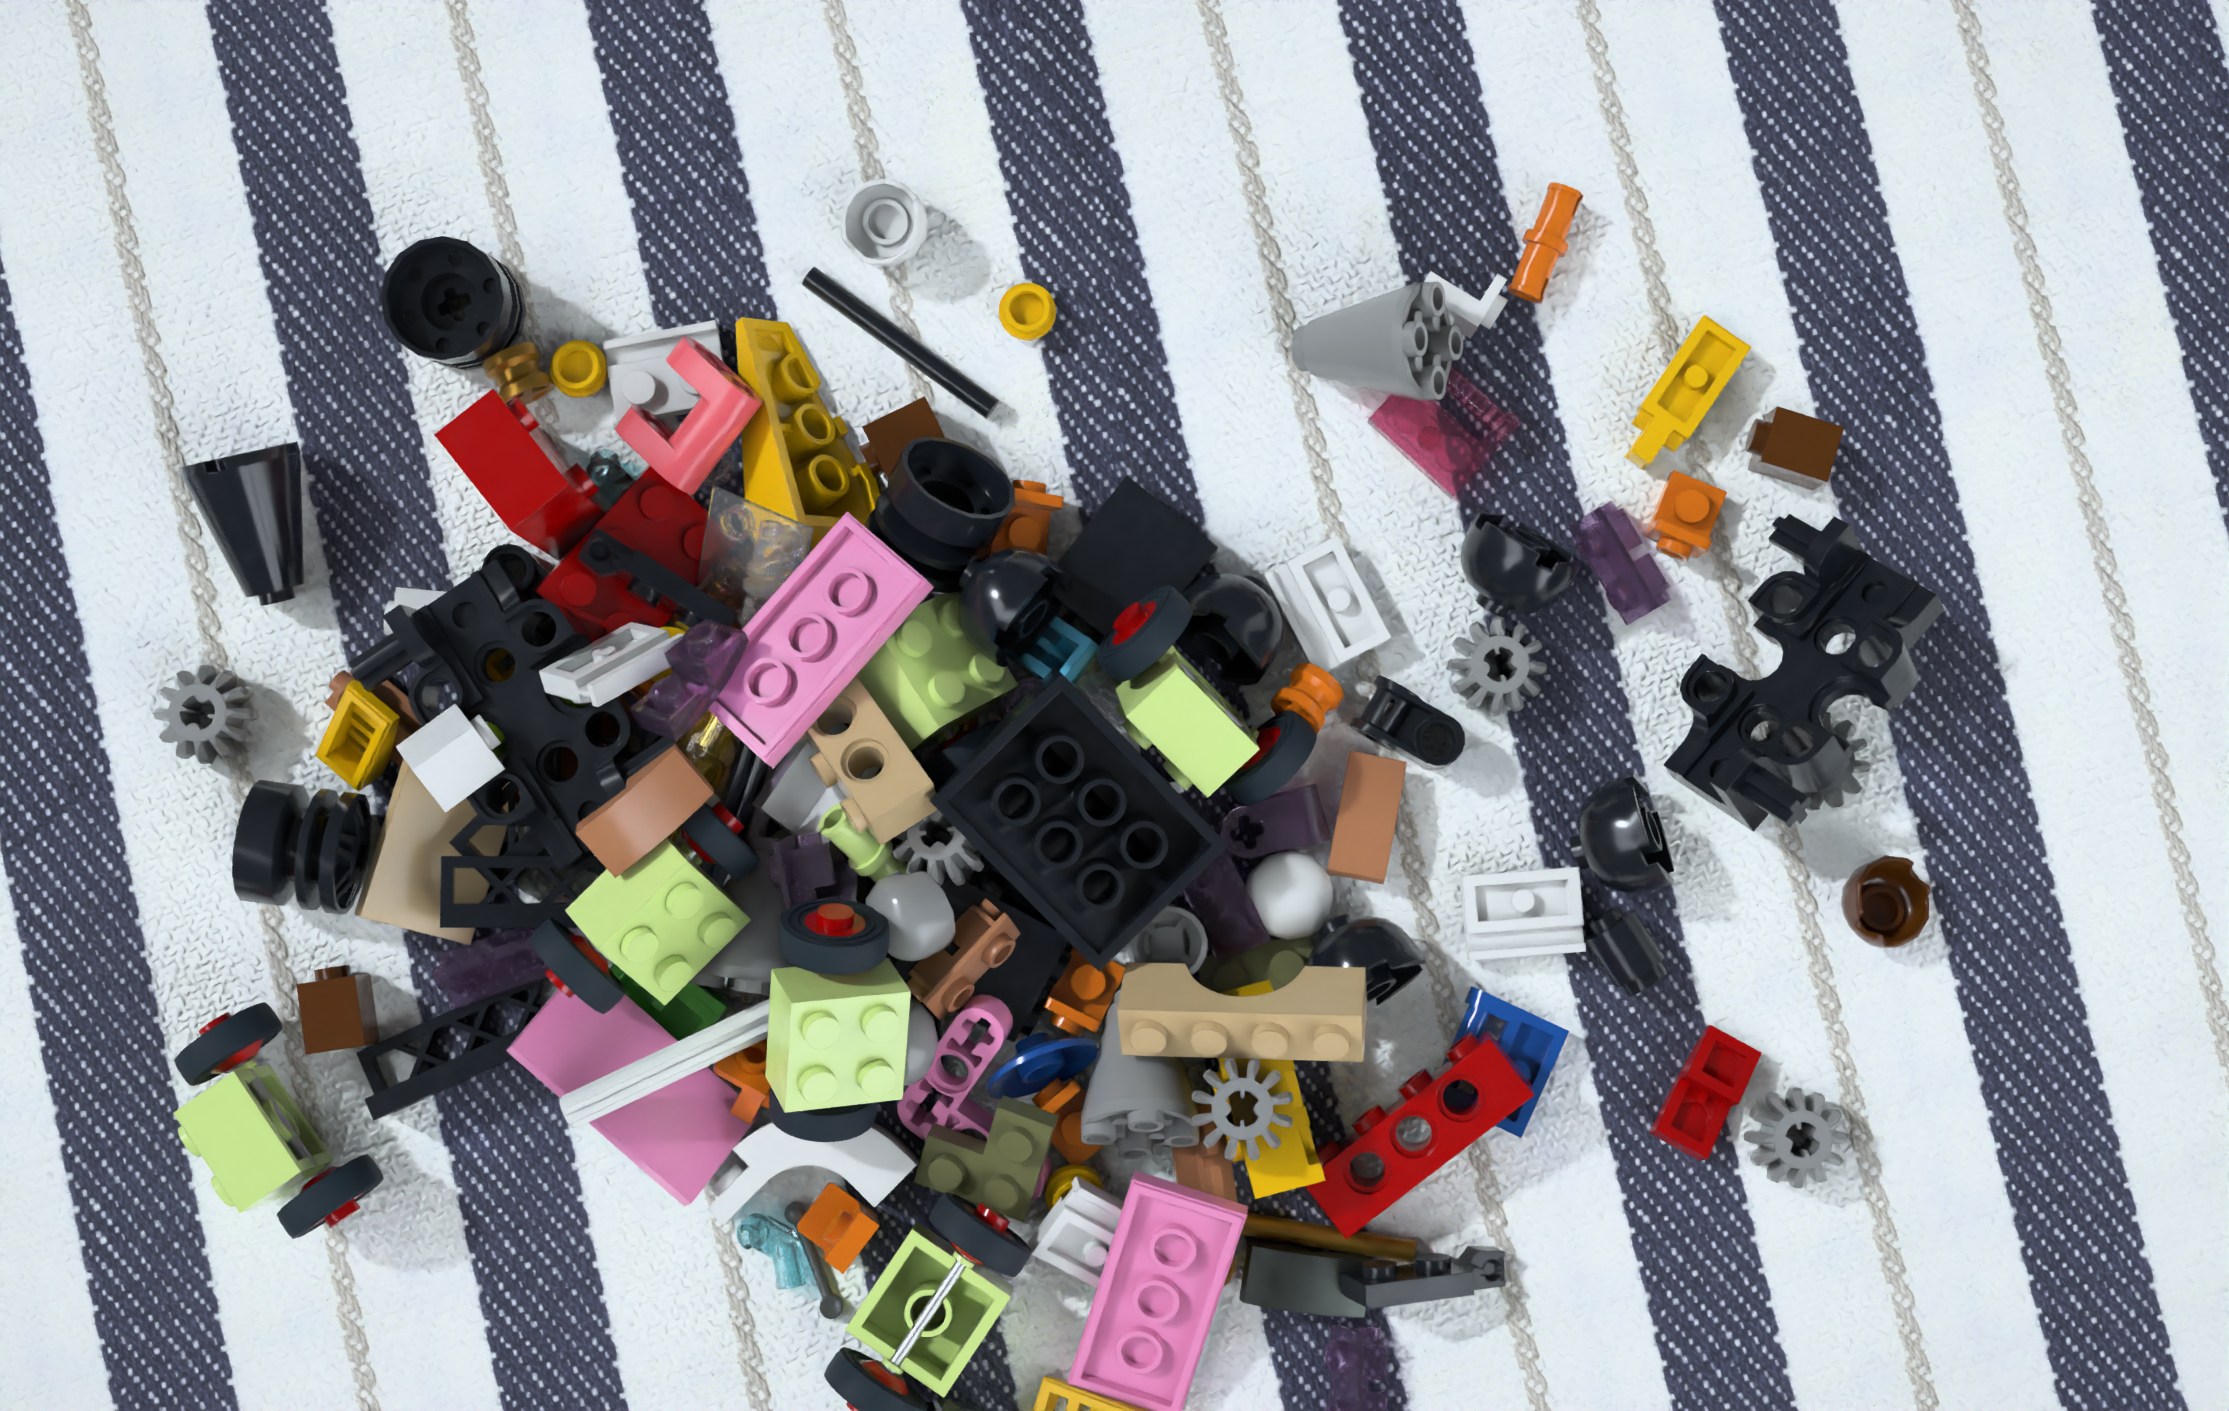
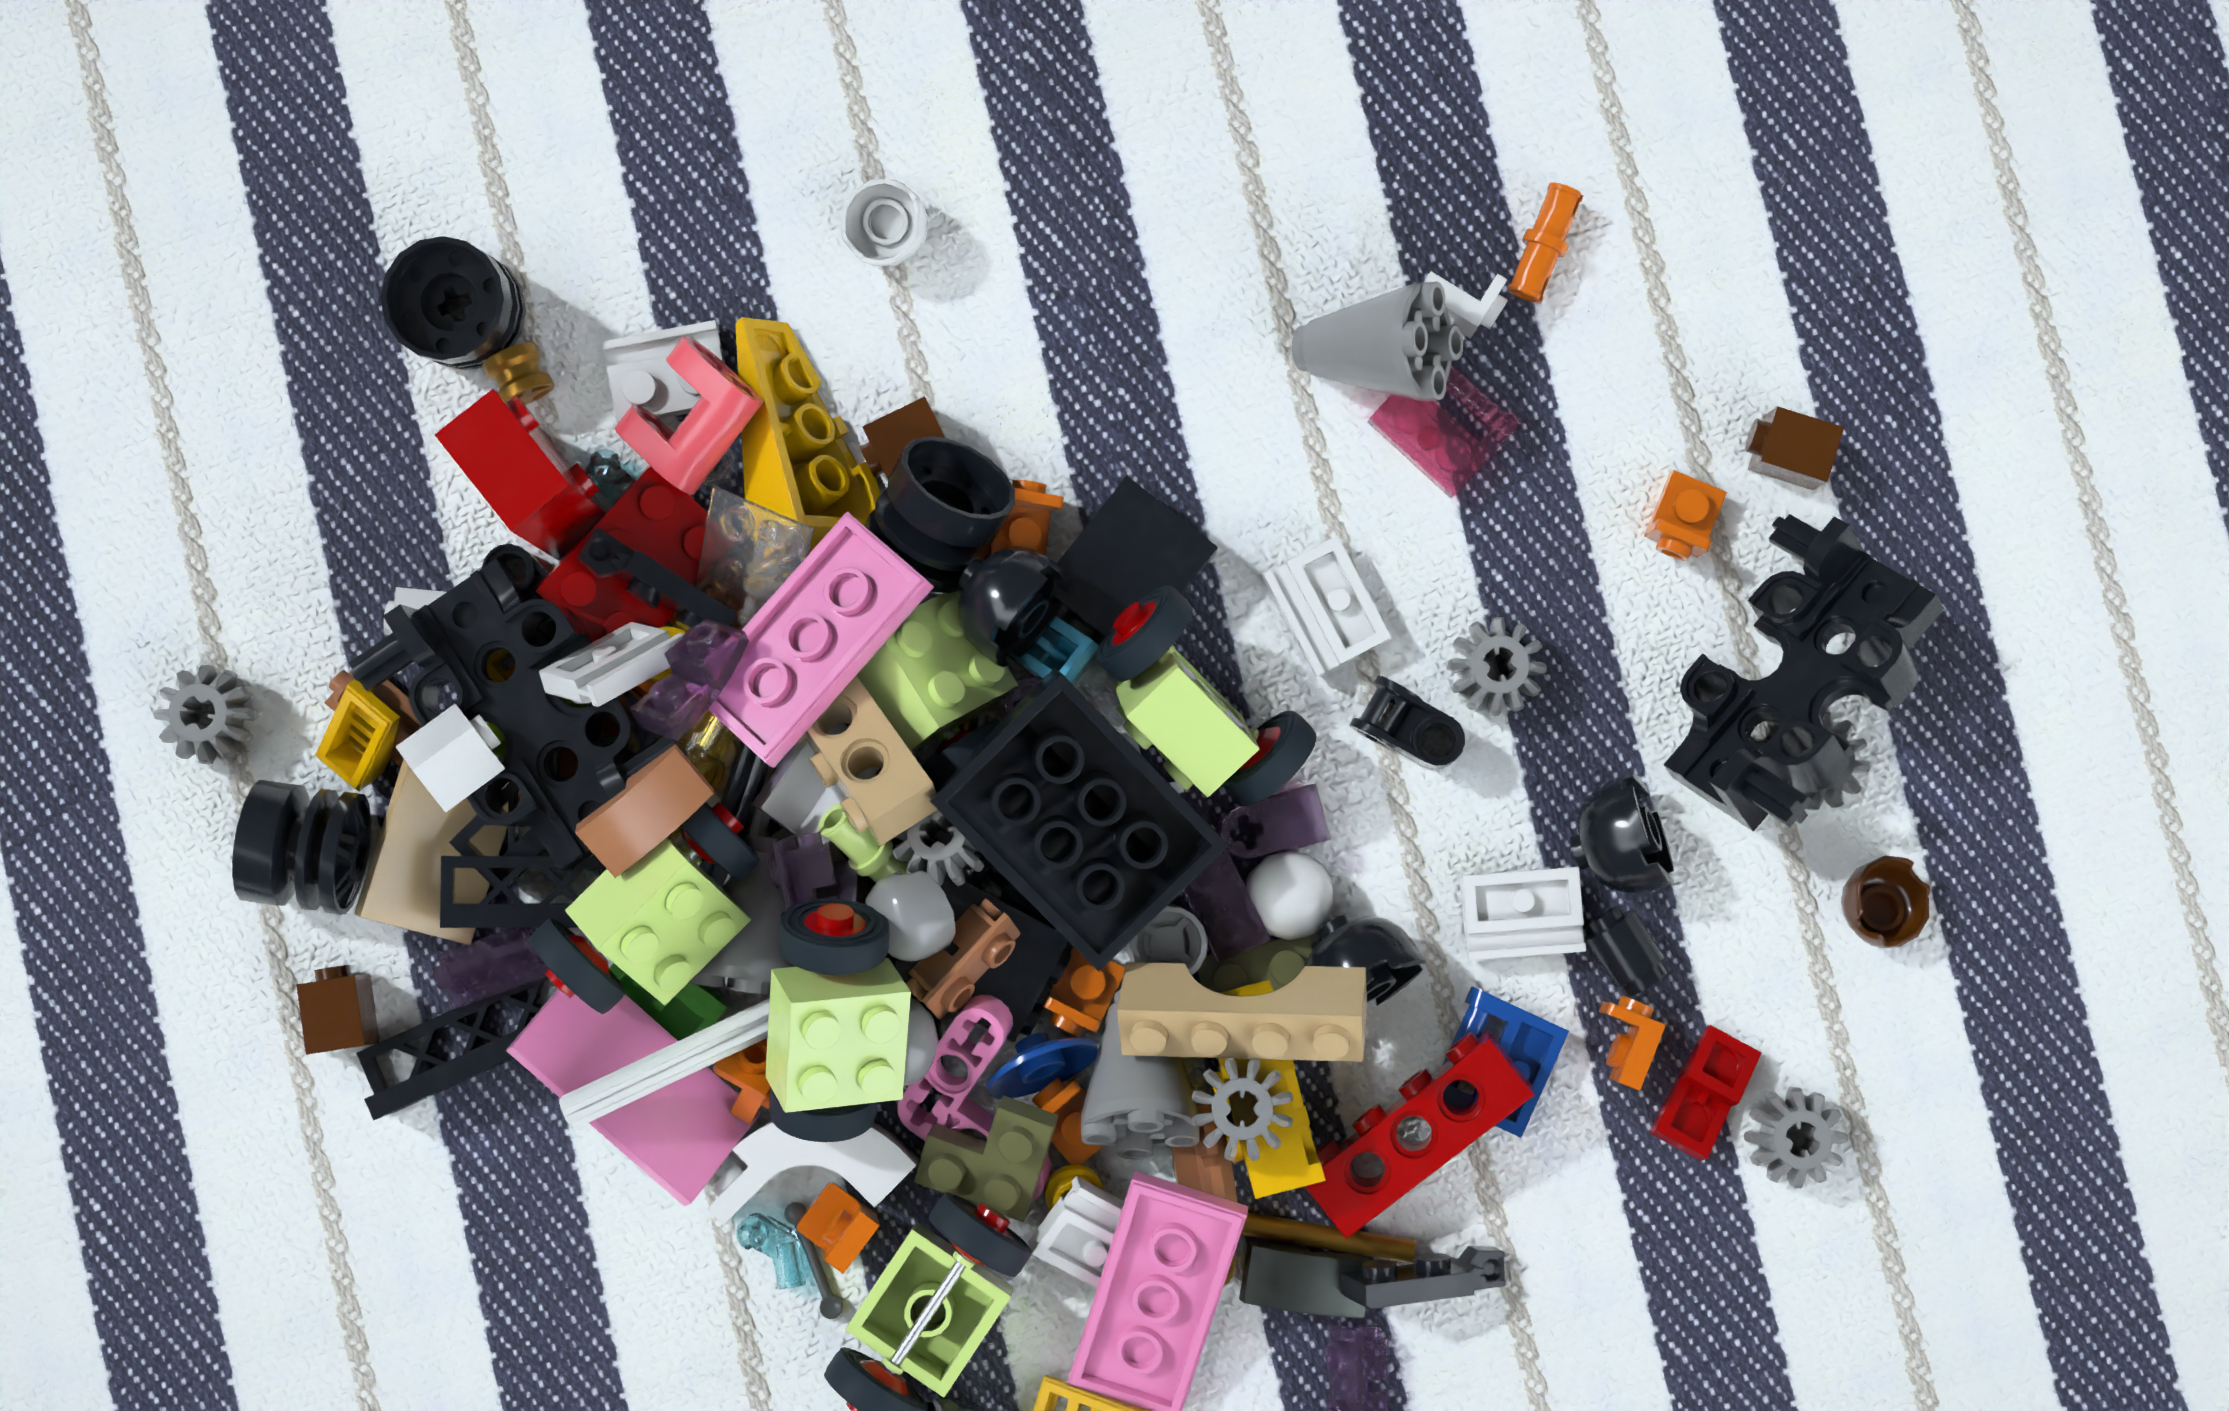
brick [173,1002,384,1239] -> none
black cone [179,441,304,606] -> none
yellow plate [549,340,608,398] -> none
black bar [802,267,999,419] -> none
yellow plate [999,283,1056,341] -> none
black cylinder [1175,573,1284,686] -> none
orange wheel [1270,662,1344,735] -> none
nougat slope [1326,751,1407,885] -> none
black cylinder [1461,509,1582,617] -> none
clear purple hinge [1568,501,1672,626] -> none
yellow hinge [1624,315,1751,470] -> none
none -> orange bracket [1599,995,1666,1091]

